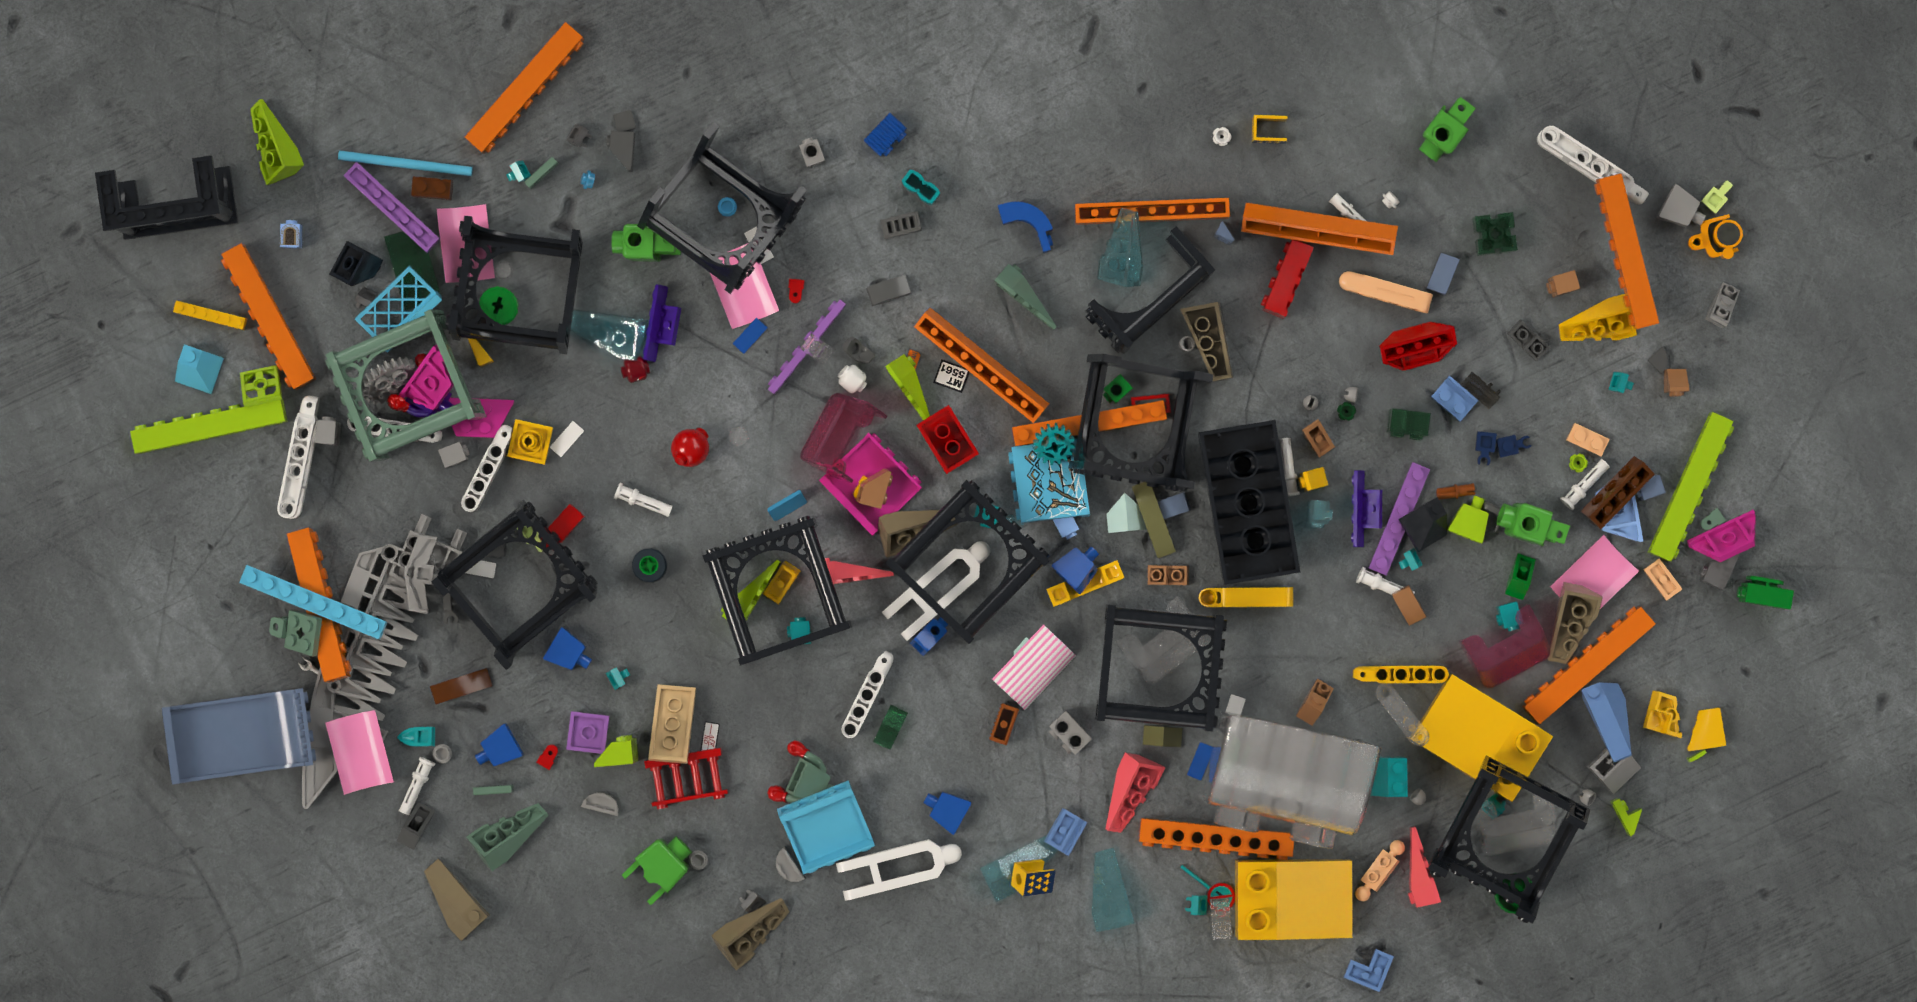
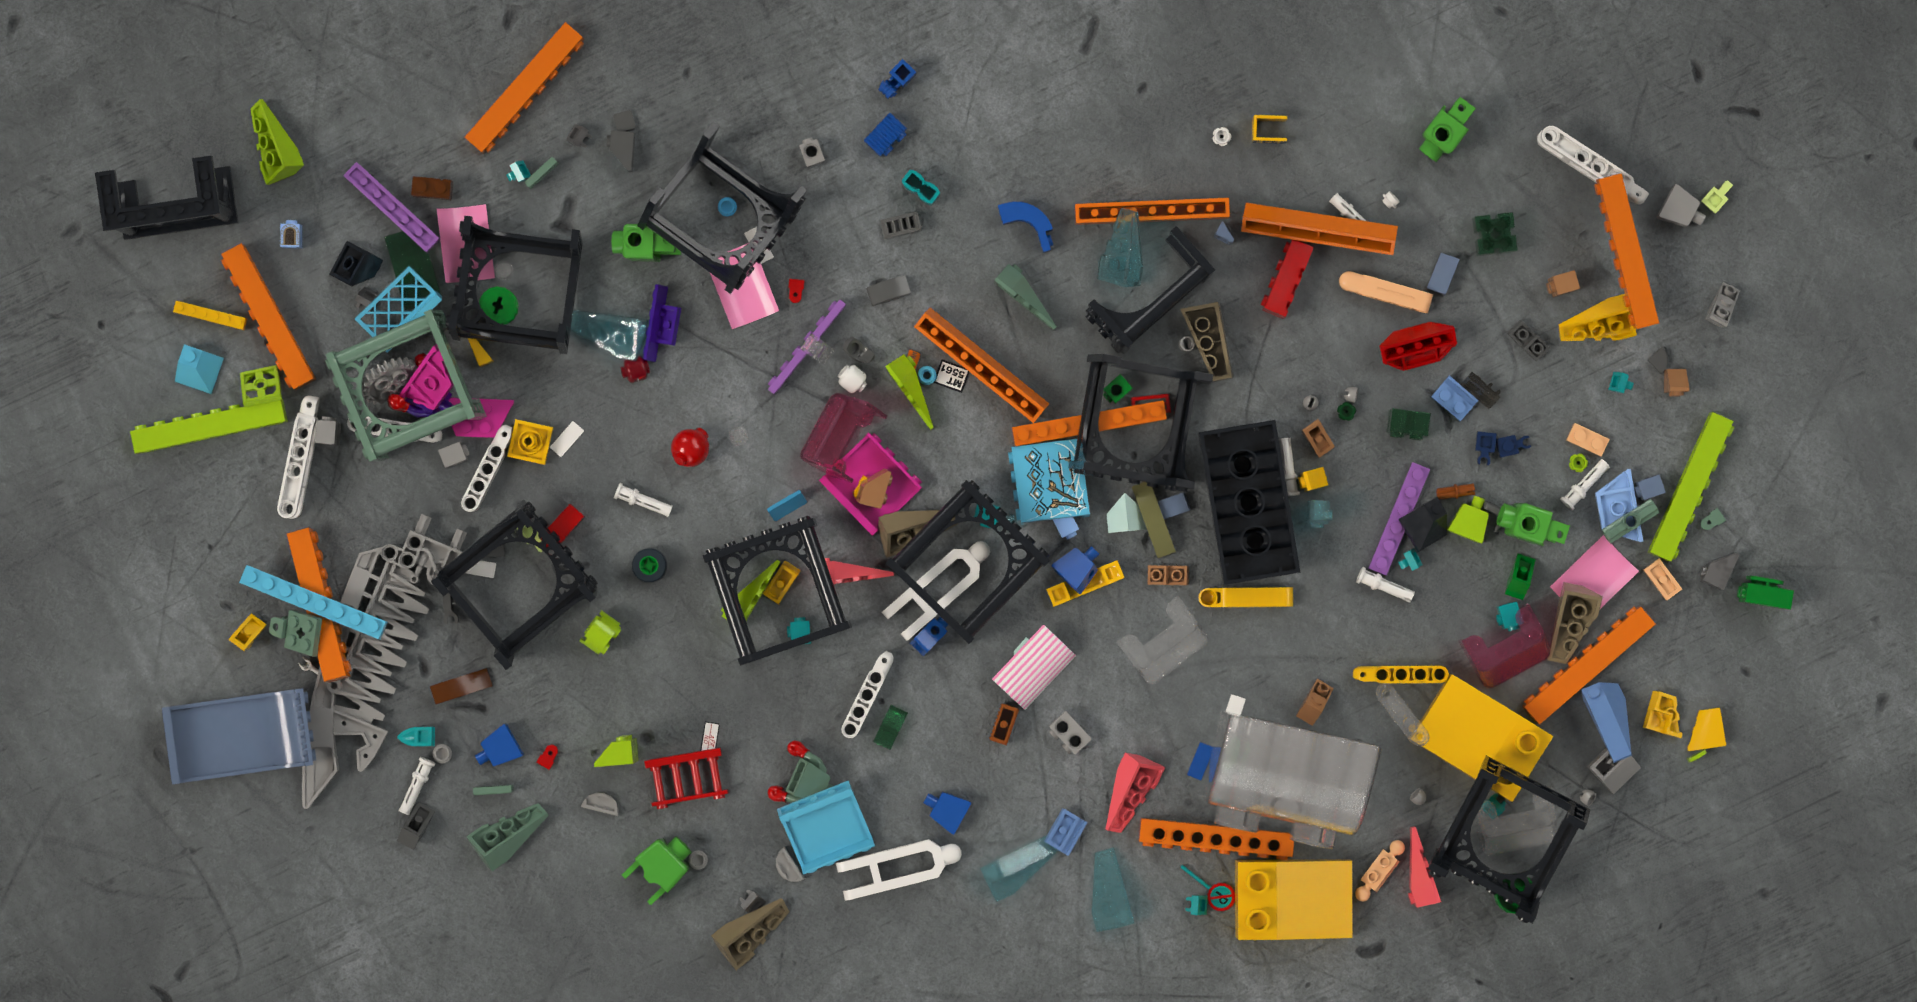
bright pink sticker [325,710,394,795] -> none
medium azure piece [338,150,473,176] -> none
light grey plate [404,534,438,613] -> none
dark tan wedge [424,858,490,941] -> none
blue torso [543,627,592,670] -> none
medium lavender plate [566,711,610,754] -> none
dark azure plate [580,170,595,189] -> none
teal tile [606,667,630,690] -> none
tan plate [648,684,696,764] -> none
blue sticker [733,318,767,354] -> none
red slope [916,405,979,474] -> none
piece [1011,859,1055,896] -> none
teal gear [1033,423,1075,465] -> none
black arch [1095,604,1227,732] -> none
olive slope [1143,725,1182,747] -> none
clear slope [1210,898,1232,940] -> none
medium blue plate [1343,949,1394,992] -> none
dark purple bracket [1351,470,1382,547] -> none
teal slope [1364,756,1408,797] -> none
medium nougat slope [1392,585,1426,626] -> none
reddish brown brick [1581,456,1655,529] -> none
lime slope [1610,798,1642,836] -> none
dark pink wing [1687,510,1756,562] -> none
light orange piece [1688,214,1743,259] -> none
none -> yellow slope [229,613,267,651]
none -> lime brick [579,610,621,655]
none -> blue brick [878,59,917,99]
none -> medium azure plate [917,366,936,385]
none -> sand green piece [1601,499,1659,544]

